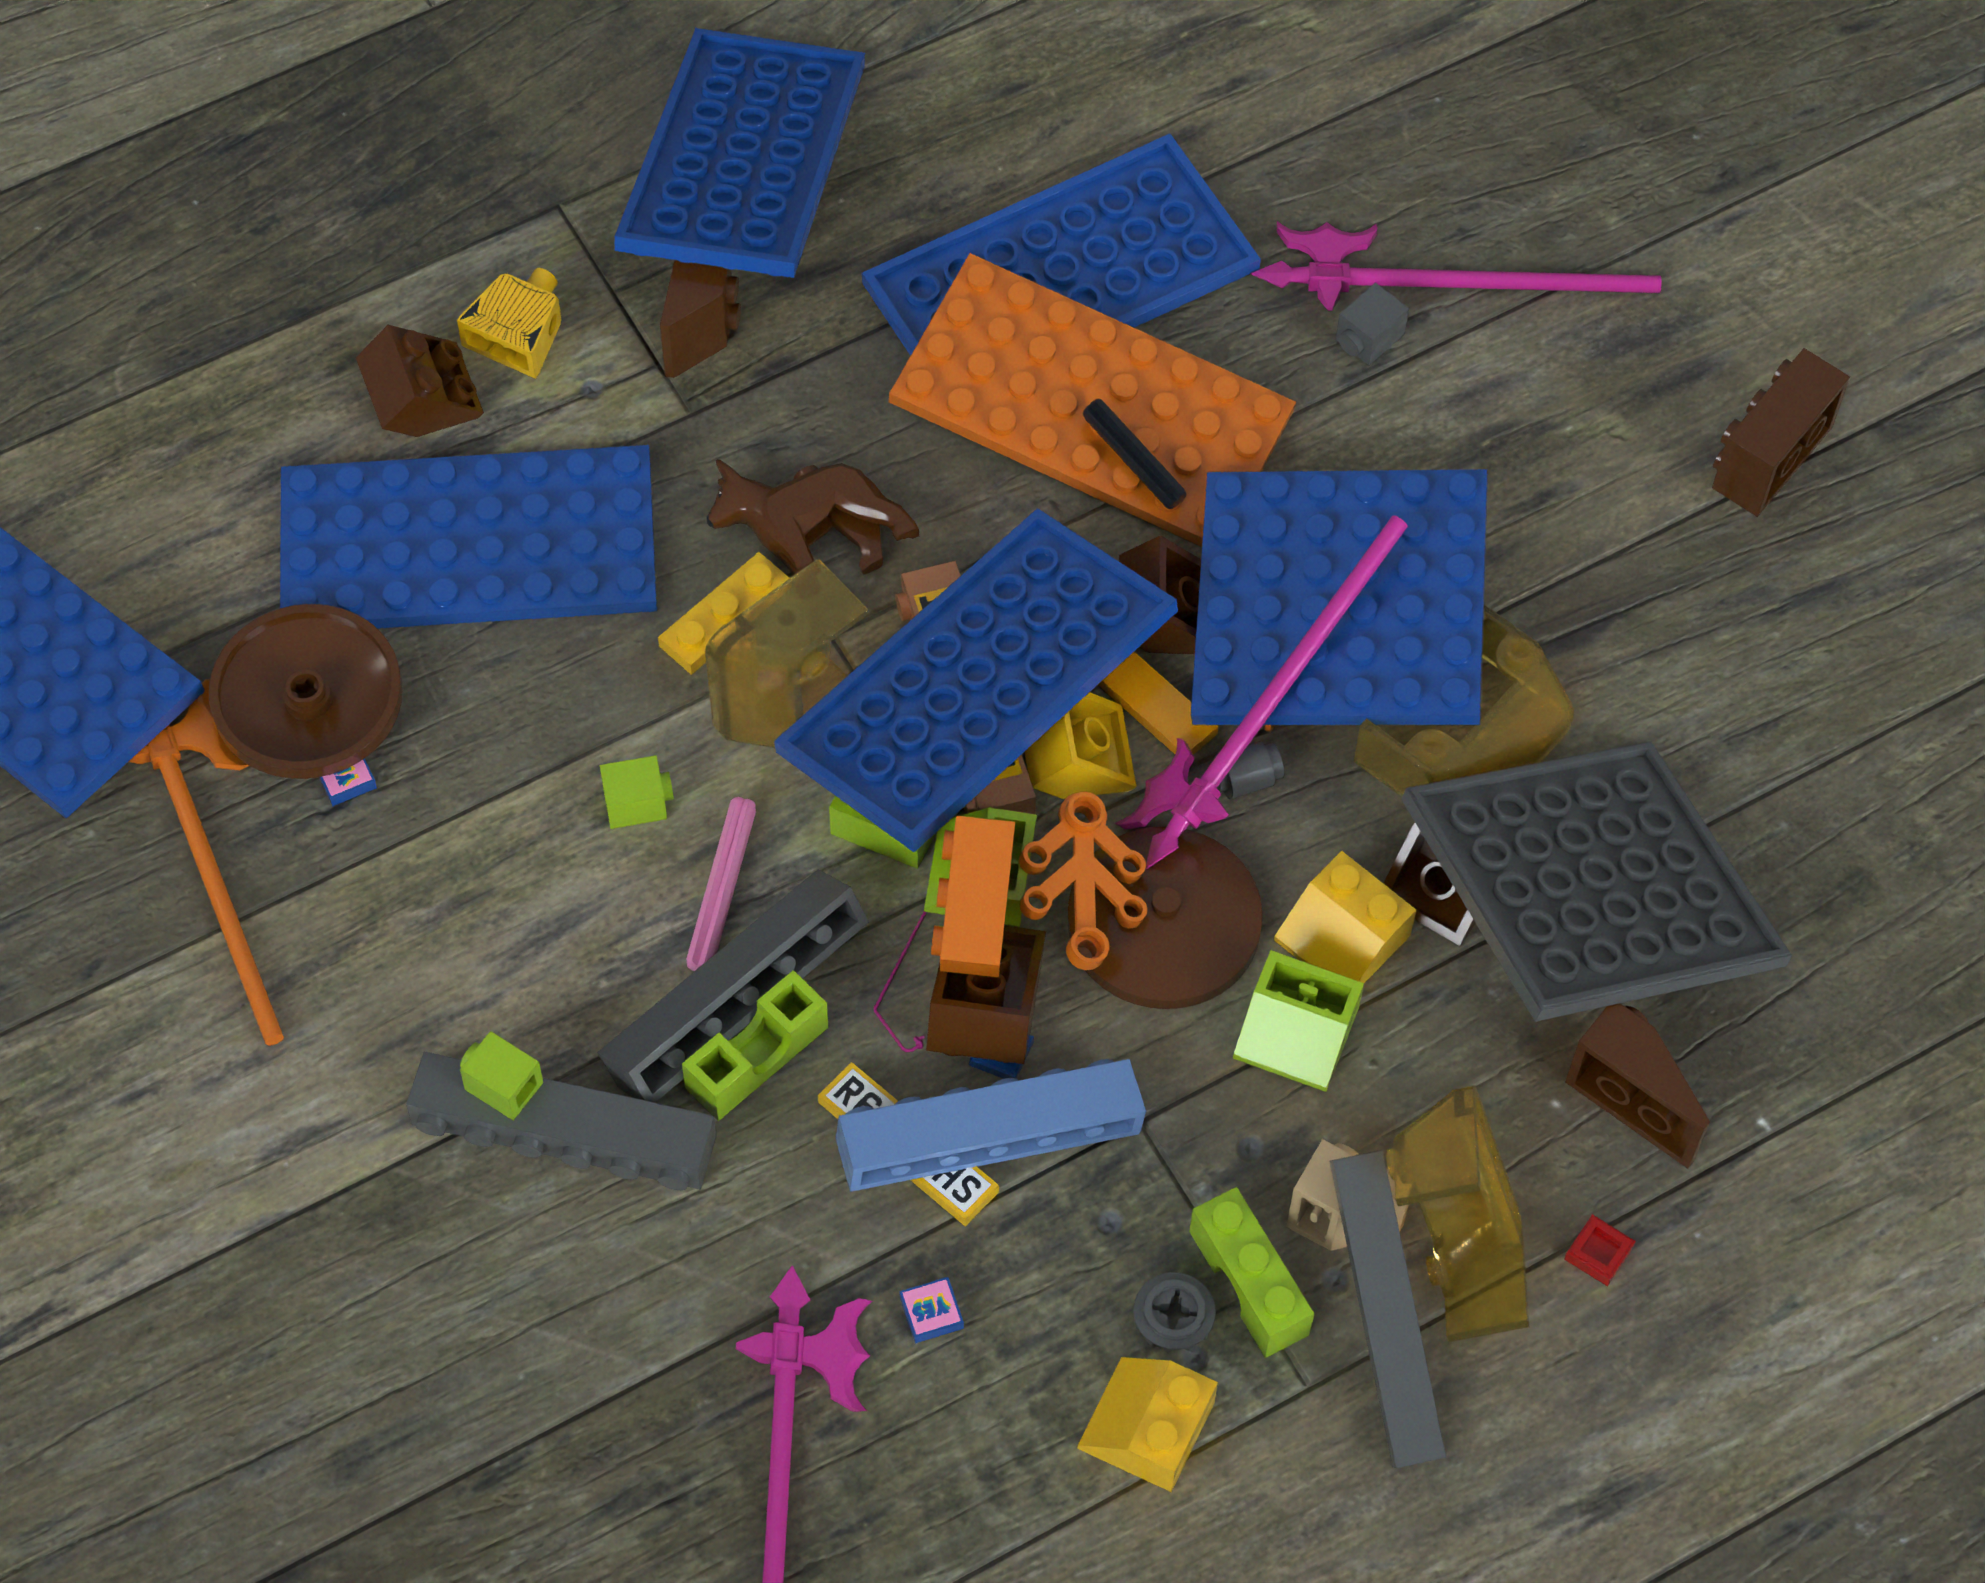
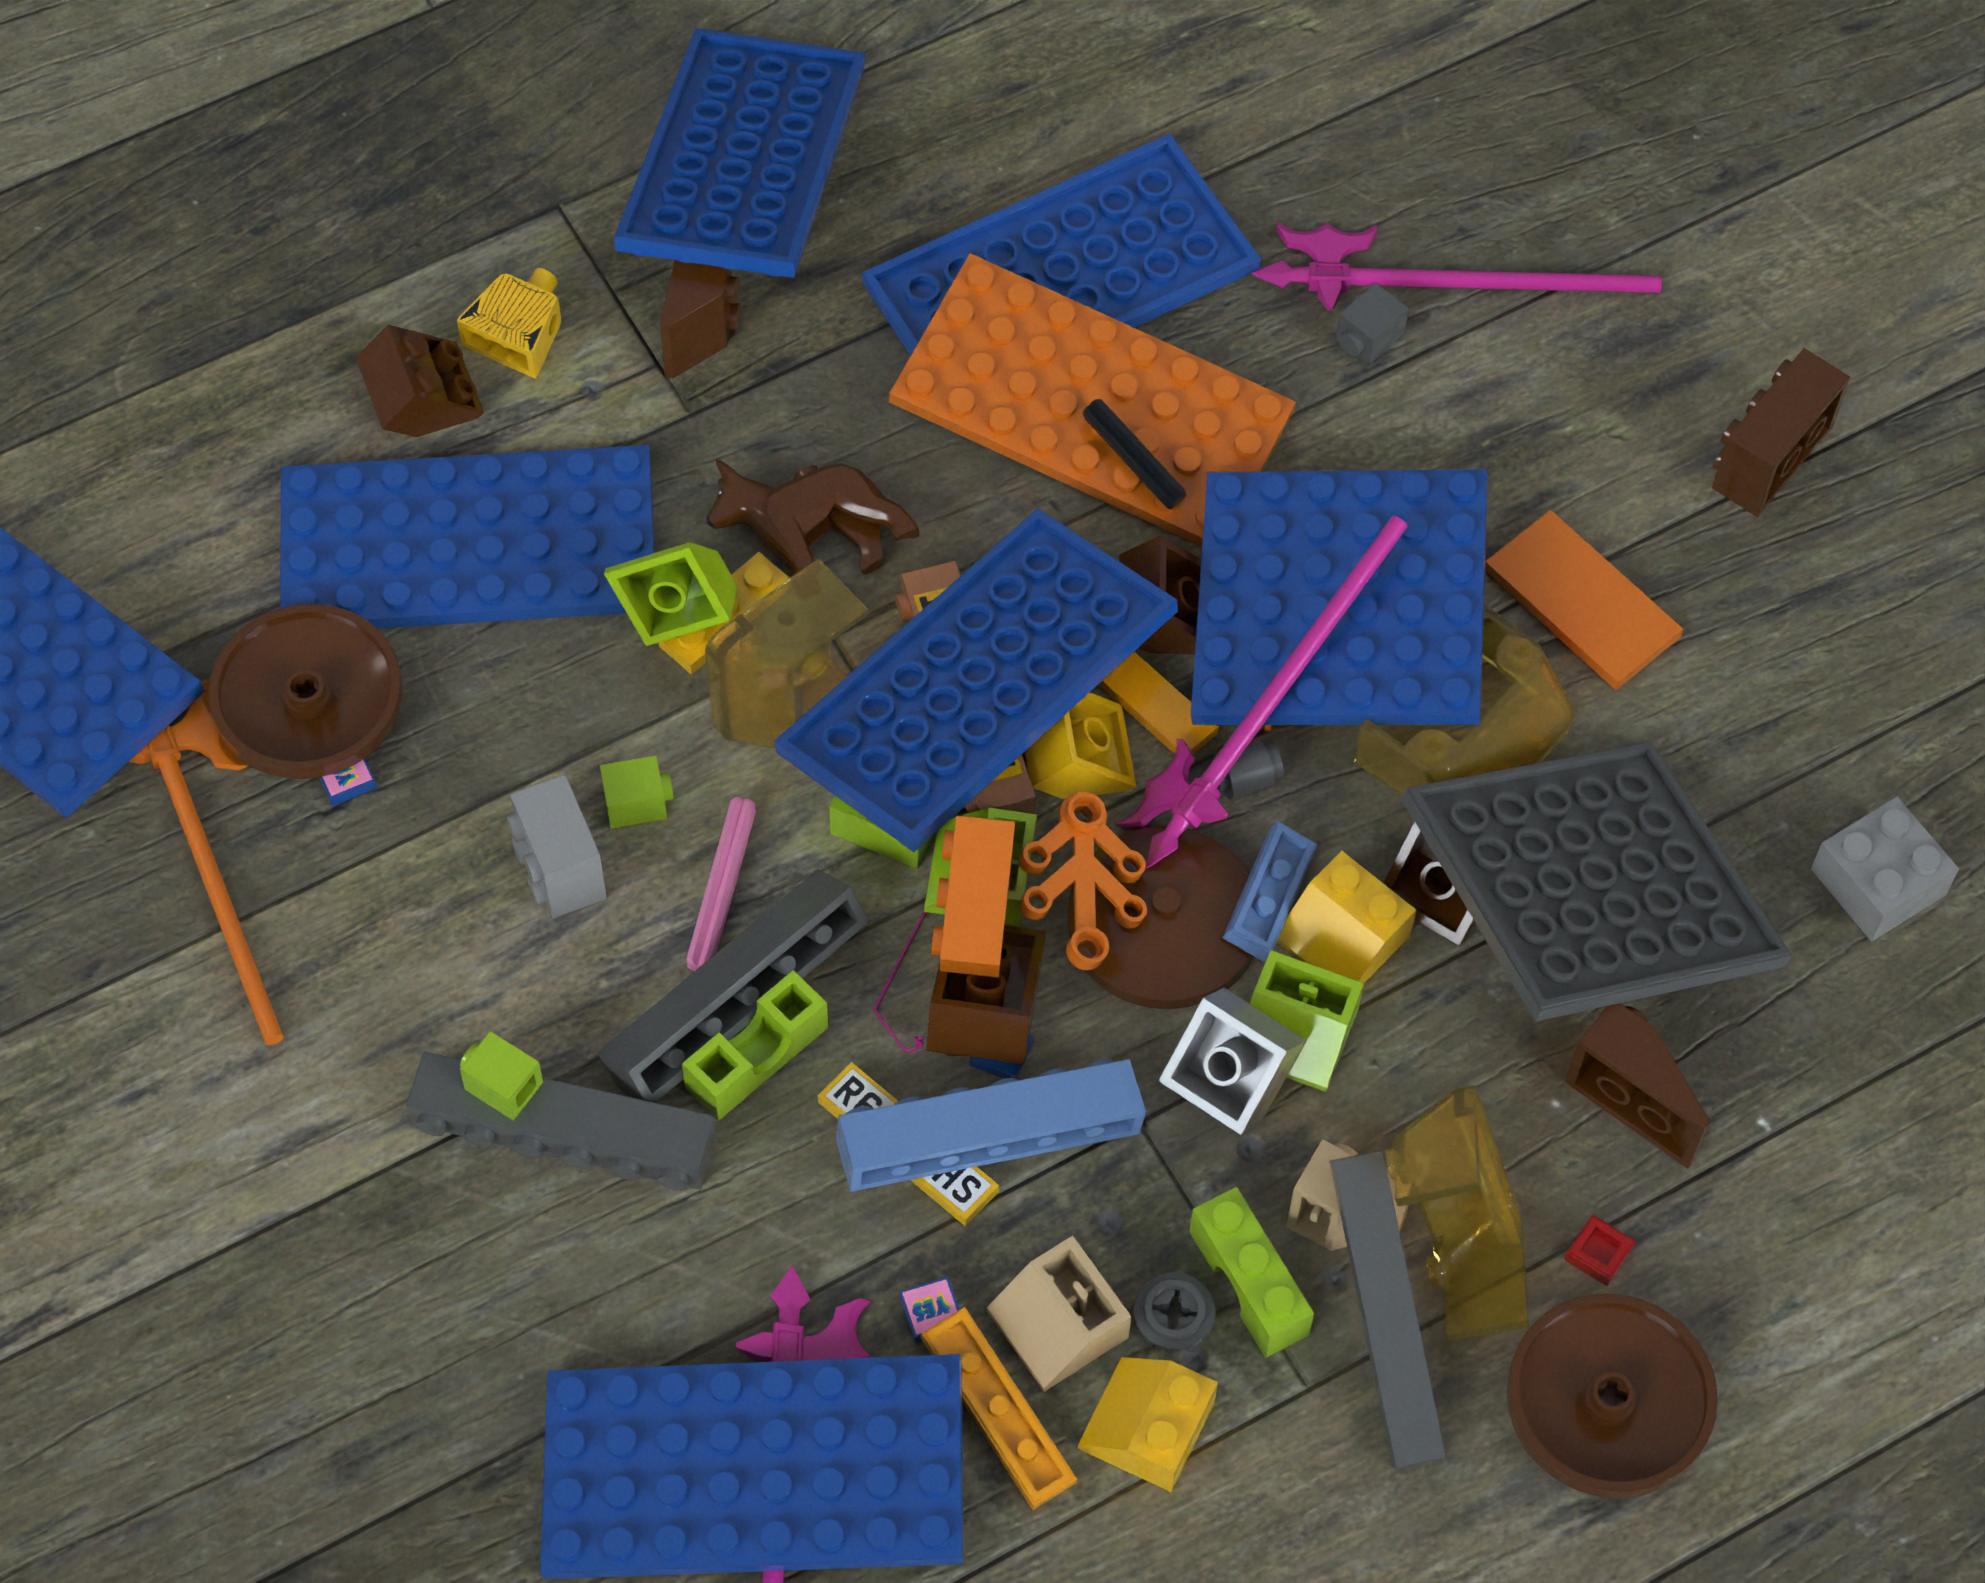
none -> light grey brick [506,775,607,919]
none -> blue plate [540,1354,964,1579]
none -> lime slope [604,542,738,646]
none -> light orange tile [921,1307,1077,1511]
none -> tan slope [987,1235,1131,1392]
none -> light grey brick [1159,988,1307,1135]
none -> medium blue tile [1222,820,1318,962]
none -> orange tile [1485,510,1684,691]
none -> reddish brown dish [1507,1293,1718,1498]
none -> light grey brick [1811,796,1959,942]

